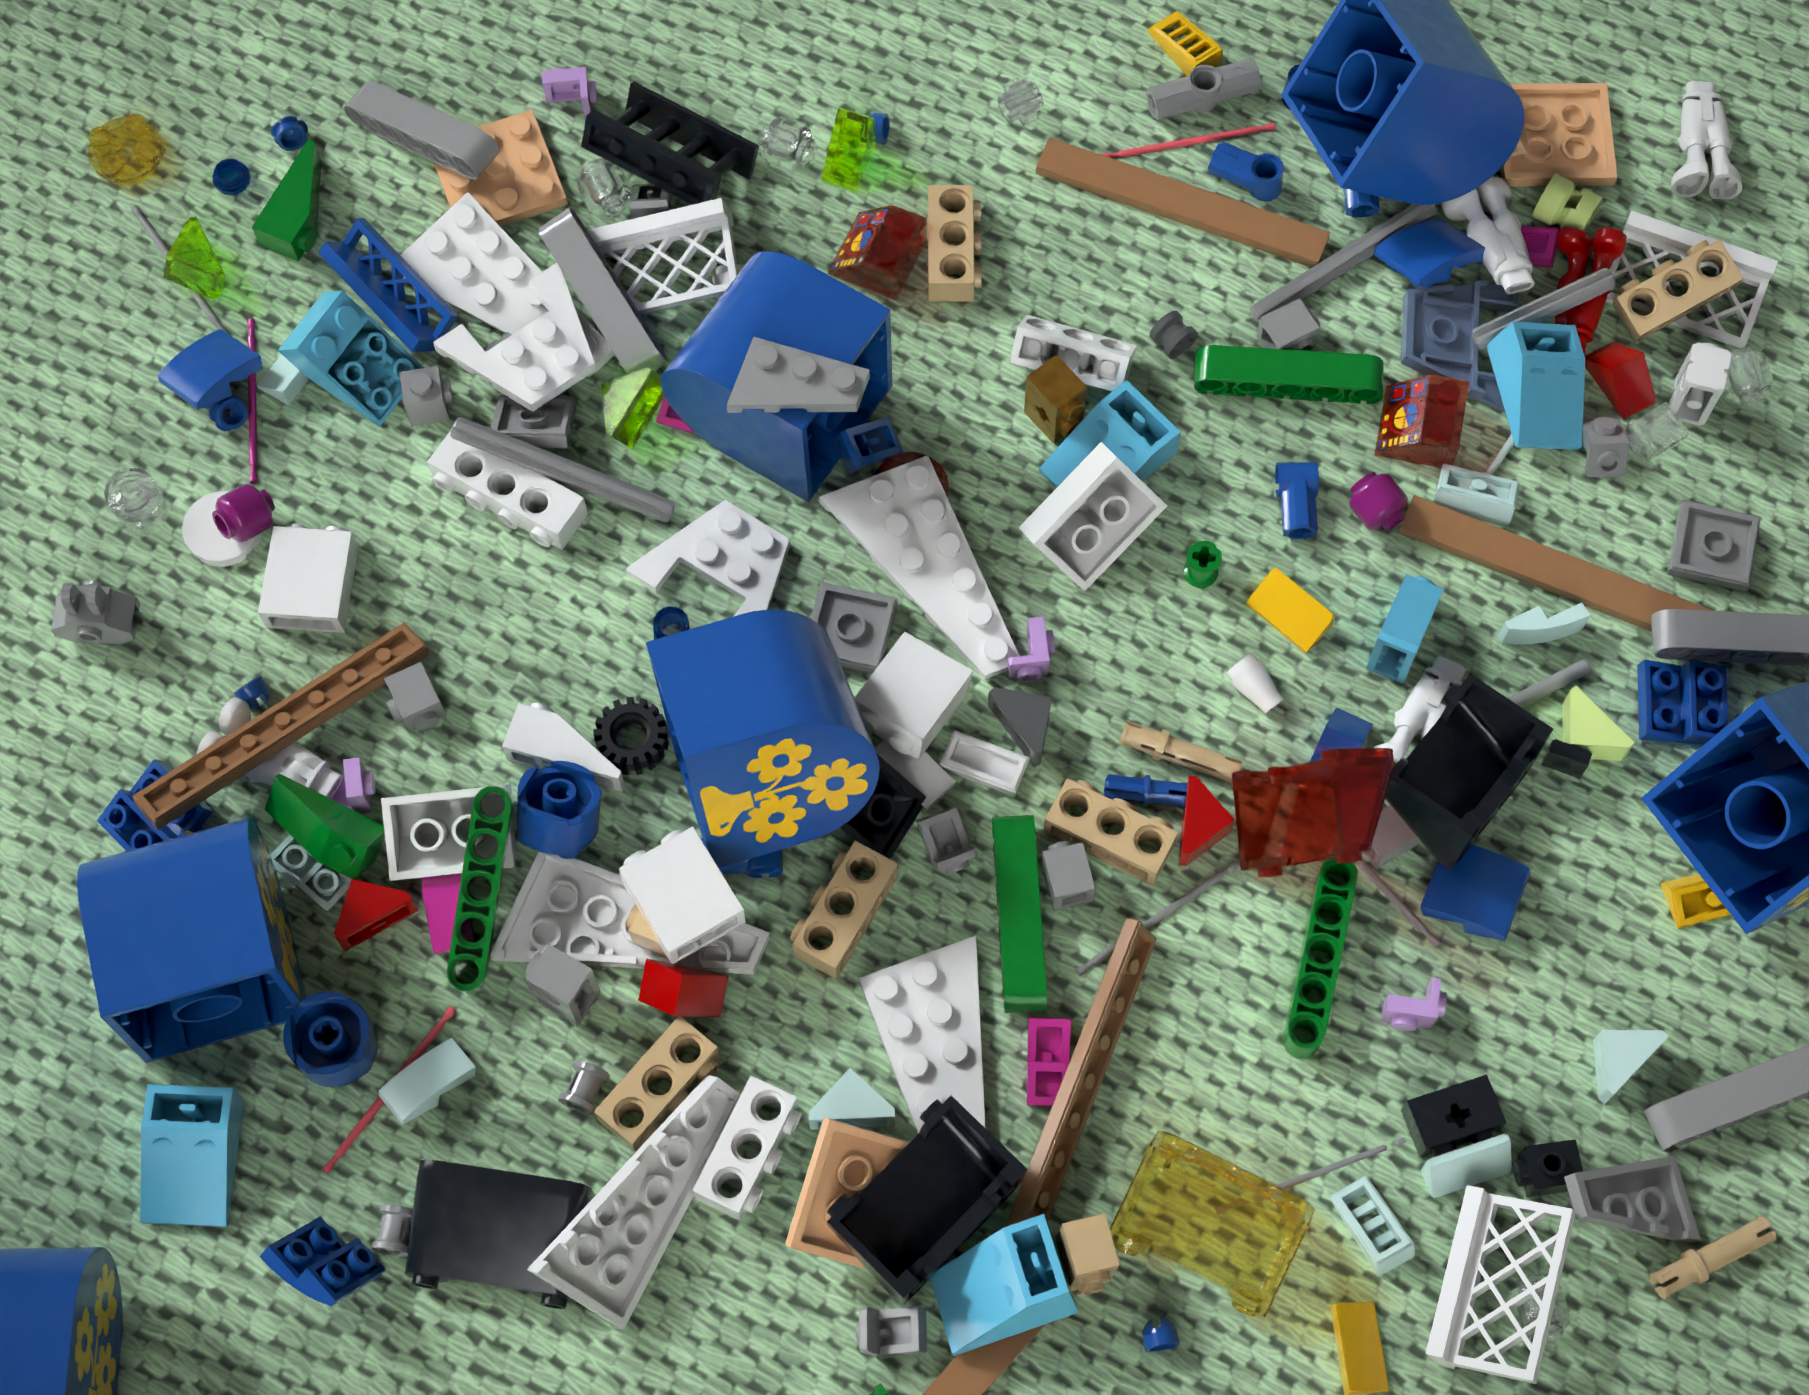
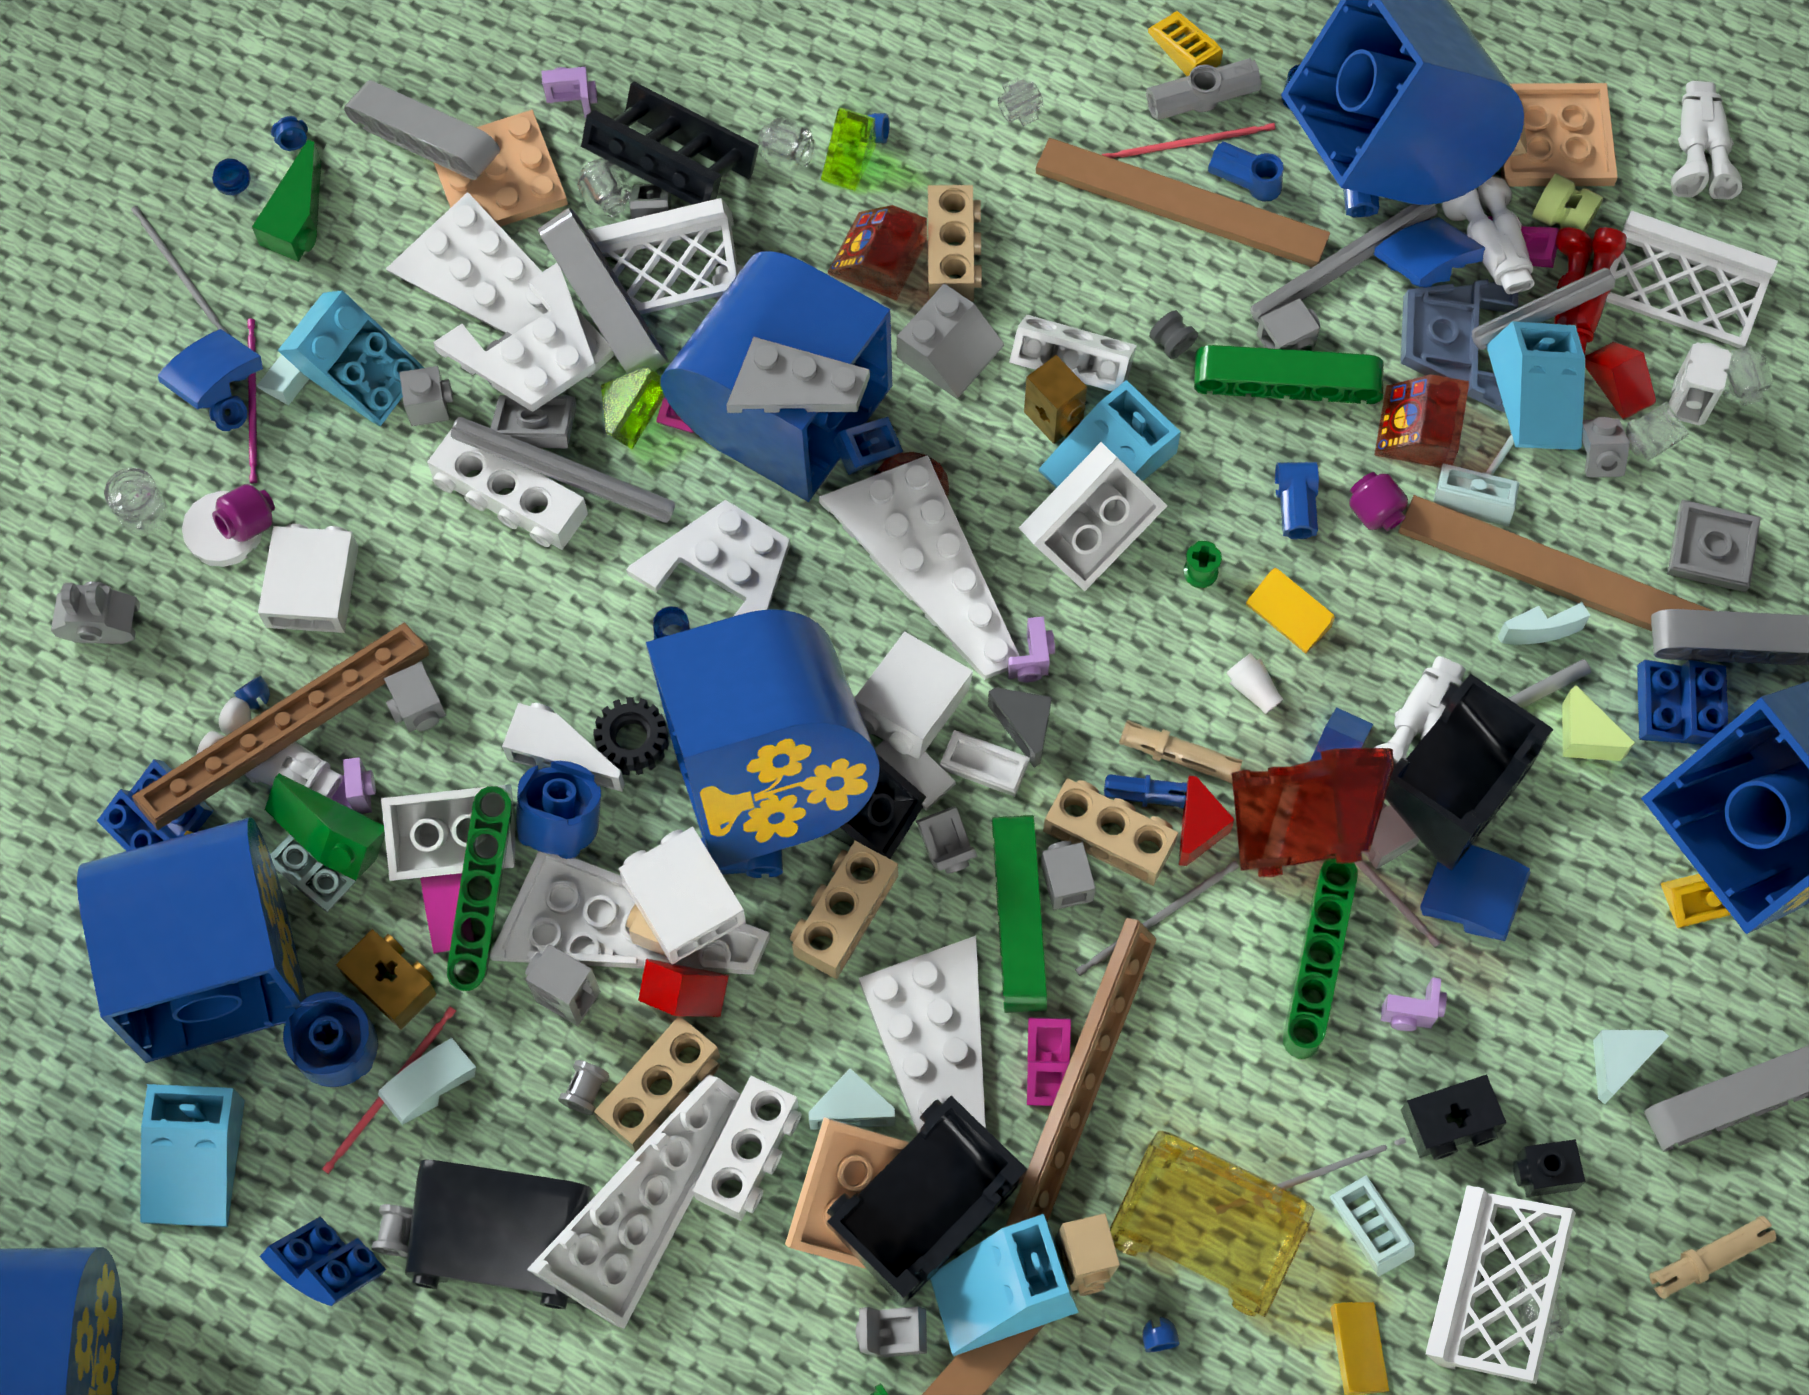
clear yellow plate [88,114,165,186] -> none
clear neon green slope [163,216,225,300] -> none
blue fence [318,218,458,352] -> none
red slope [334,879,419,952] -> none
light grey plate [811,582,898,674] -> none
medium azure slope [1366,574,1444,684] -> none
light aqua slope [1421,1134,1512,1198] -> none
black tile [1541,739,1592,779] -> none
light grey wing [1564,1156,1701,1243] -> none
tan brick [1612,239,1744,343] -> none
none -> pearl gold brick [336,929,437,1030]
none -> light grey slope [897,283,1004,399]

